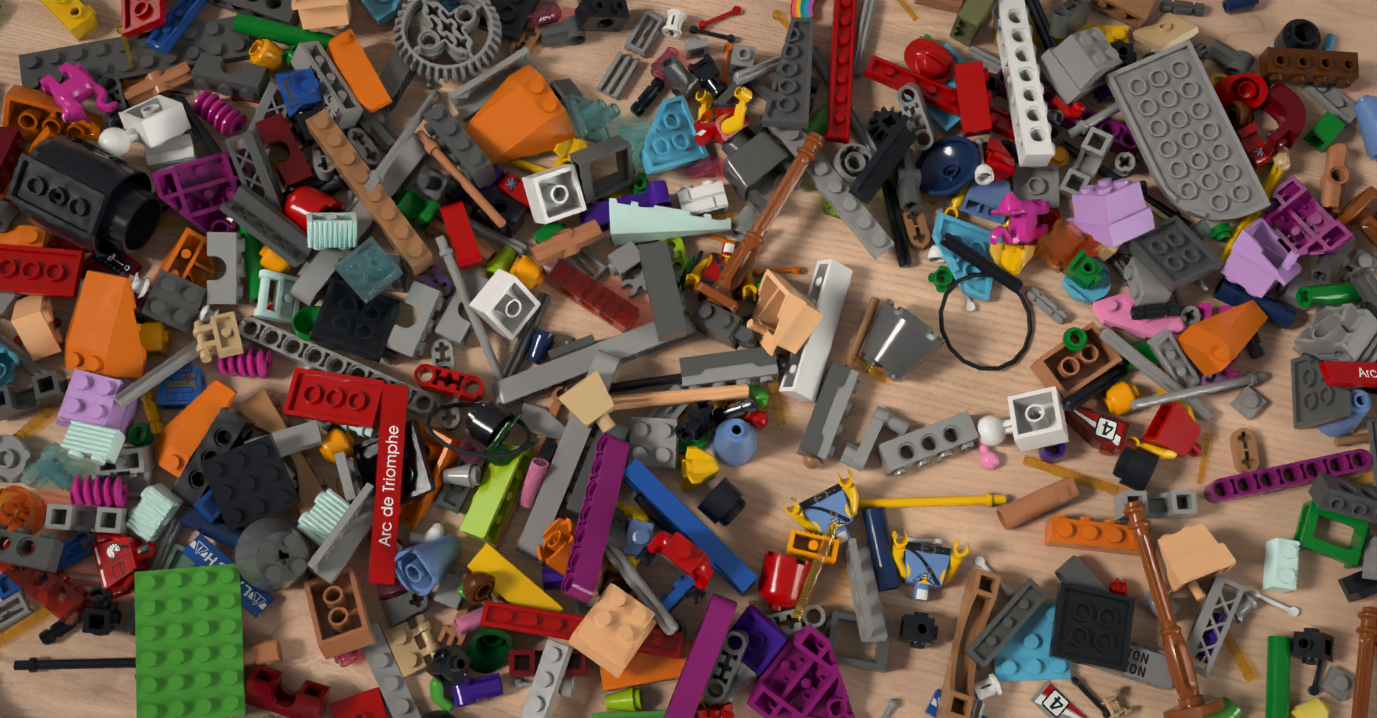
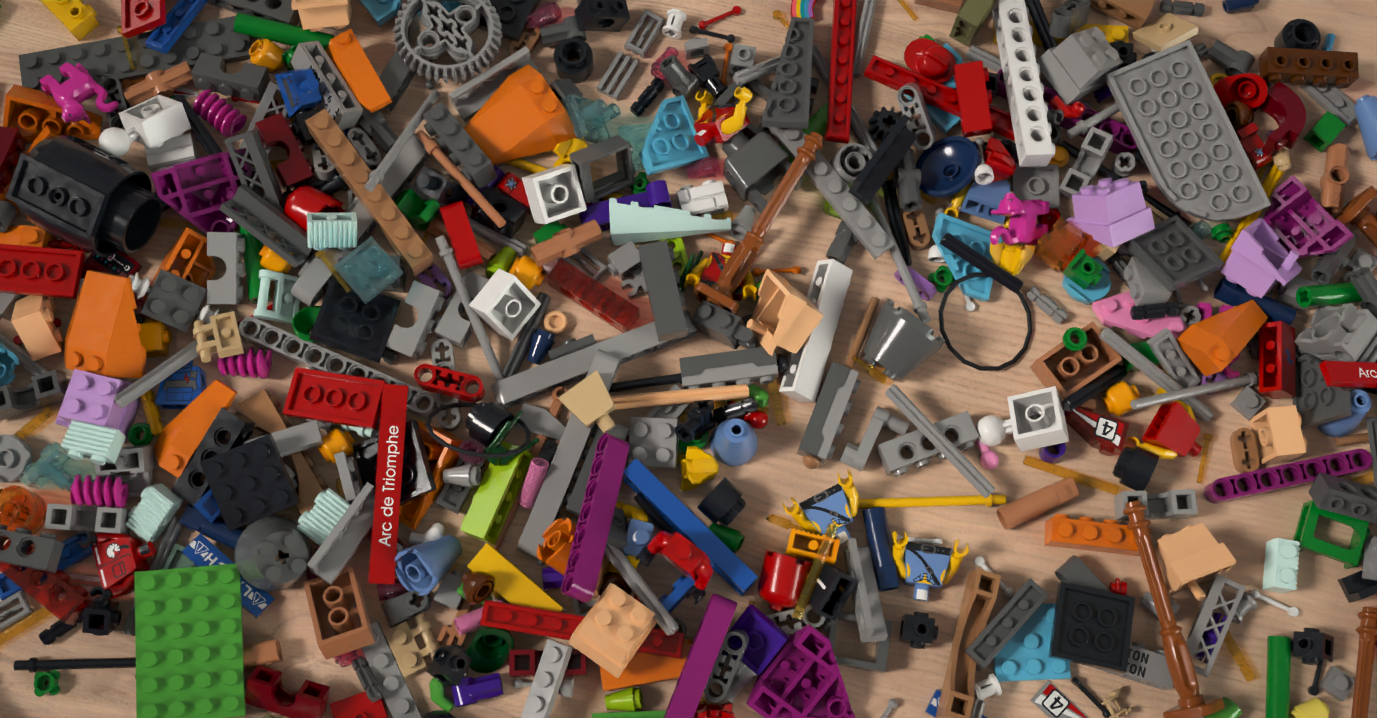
none -> green plate [34,670,60,697]
none -> clear yellow piece [315,250,351,293]
none -> dark grey axle [351,656,383,703]
none -> light nougat tile [544,311,568,336]
none -> black piece [554,38,594,84]
none -> green cone [709,523,745,553]
none -> clear yellow piece [766,514,811,534]
none -> black torso [805,561,859,621]
none -> dark grey piece [826,220,859,265]
none -> light grey bar [869,196,931,324]
none -> light grey axle [885,385,995,498]
none -> medium lavender beam [894,265,937,301]
none -> light nougat brick [1250,405,1307,465]
none -> red brick [1259,321,1296,399]

